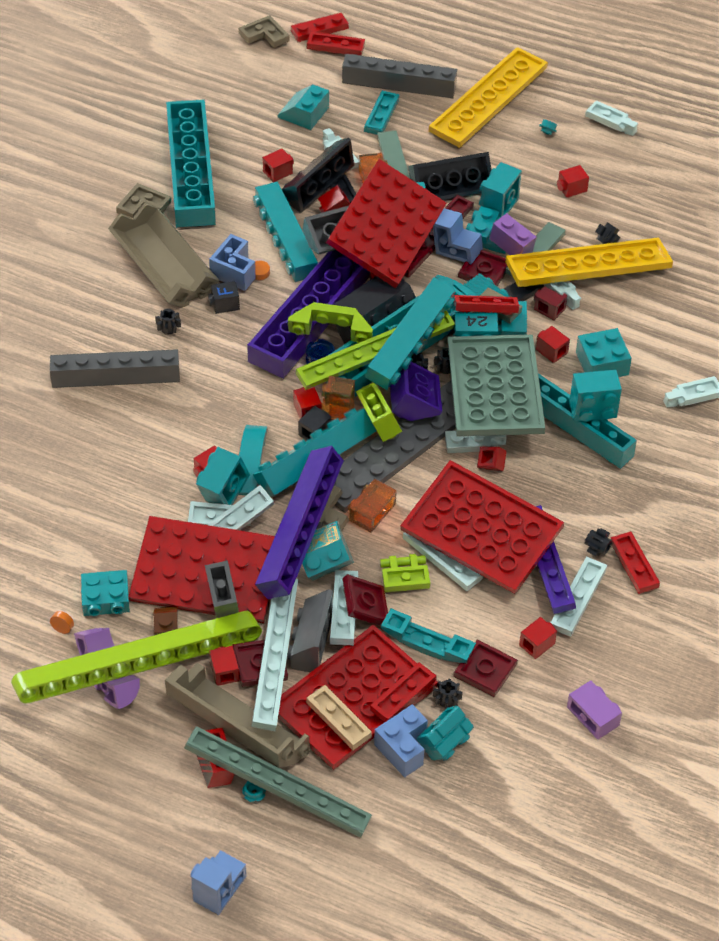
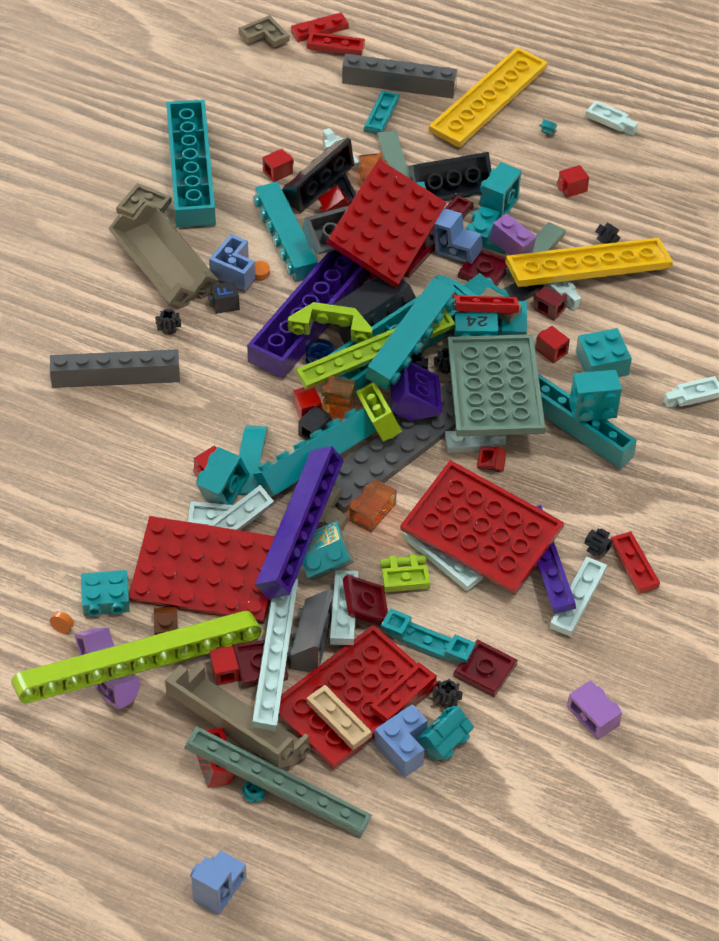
dark grey brick [205,560,239,618] -> none
teal slope [278,84,329,130] -> none
red brick [519,617,557,659] -> none

